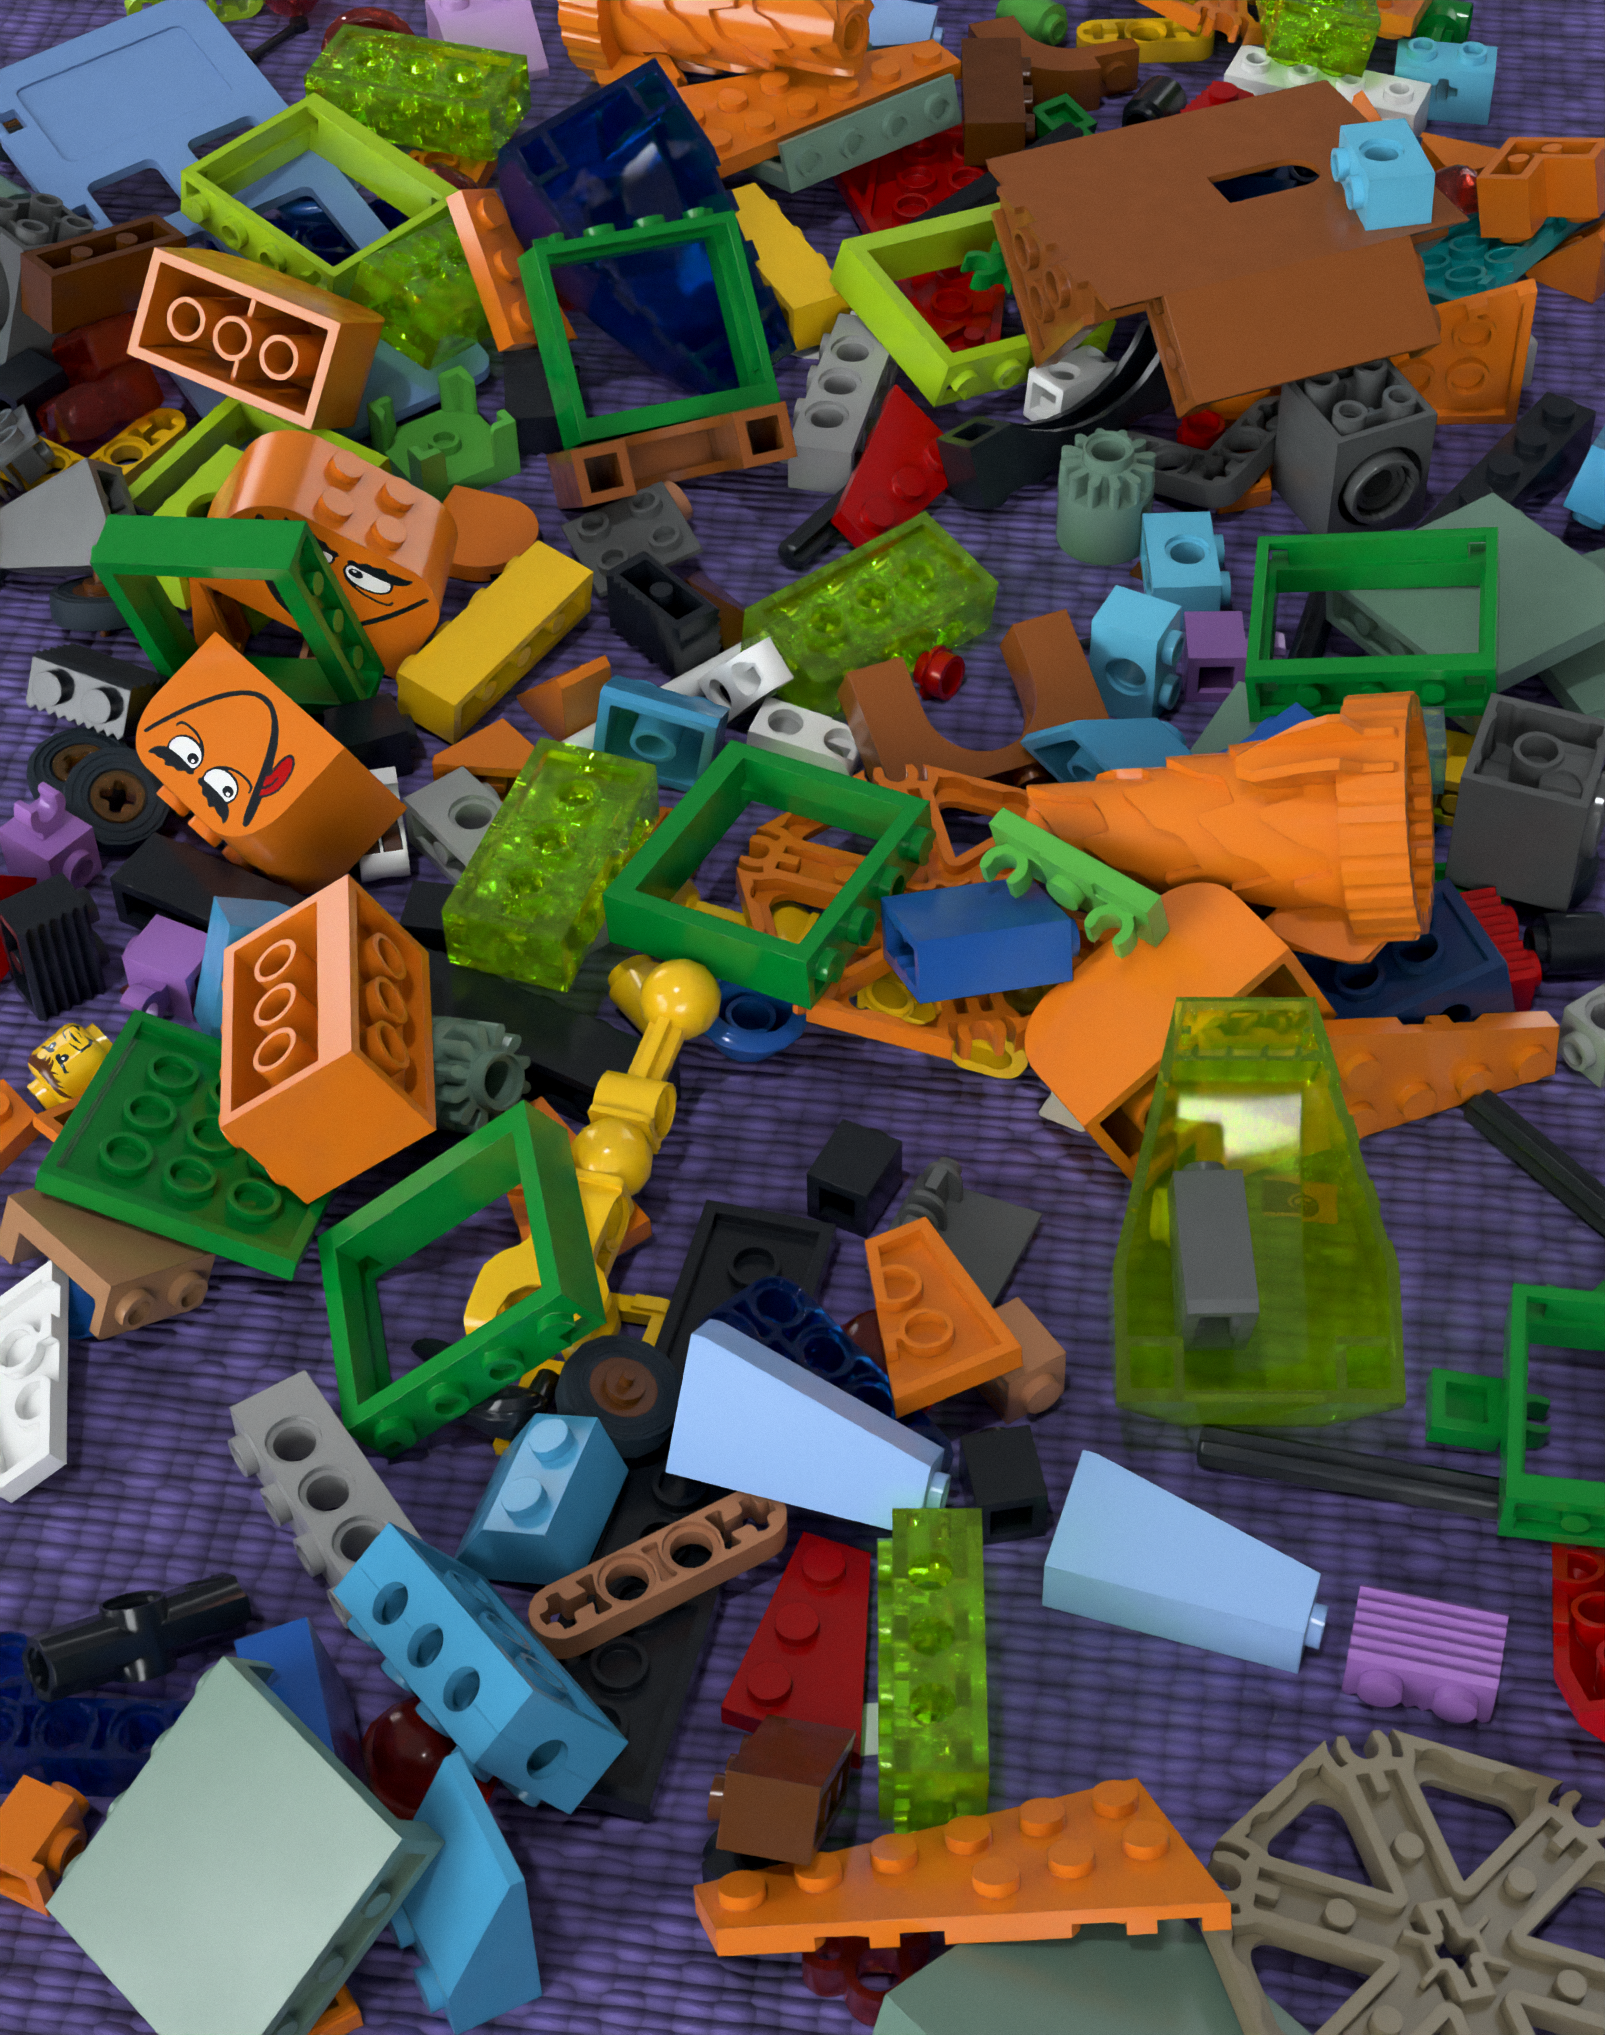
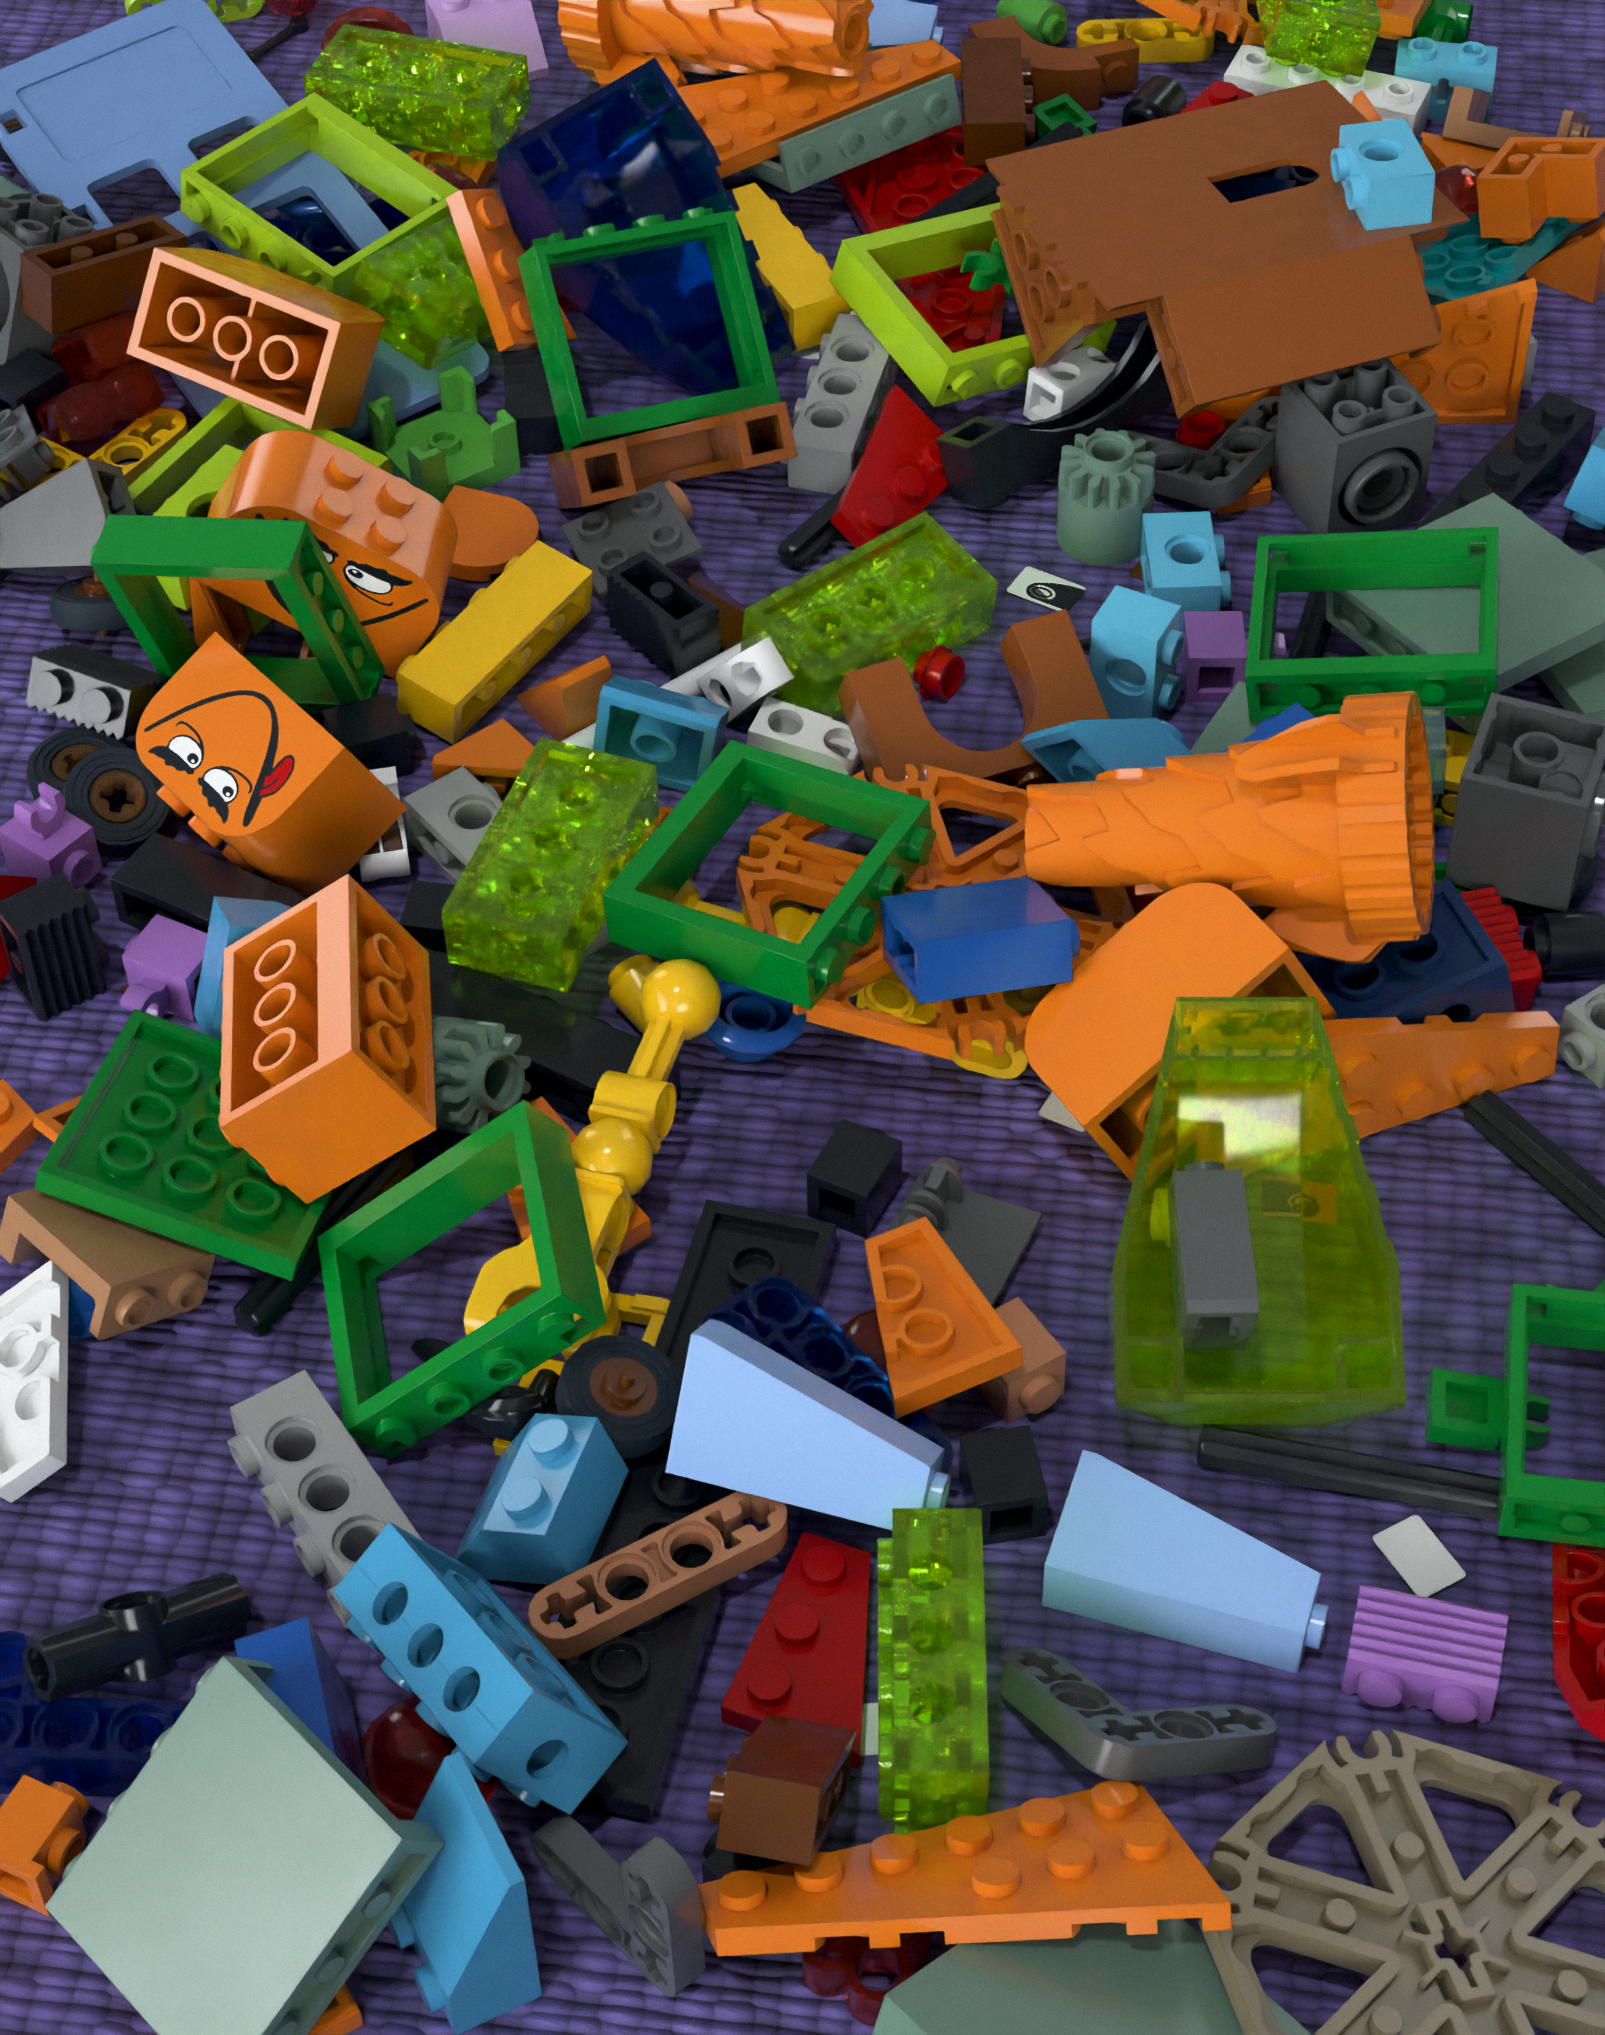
yellow head [26,1023,113,1110] -> none
bright green plate [979,807,1170,959] -> none
none -> black axle [233,1145,417,1336]
none -> dark grey beam [529,1812,705,1997]
none -> dark grey beam [999,1647,1278,1781]
none -> sticker [1007,566,1086,611]
none -> white sticker [1372,1515,1466,1598]
none -> medium nougat panel [1442,85,1592,149]

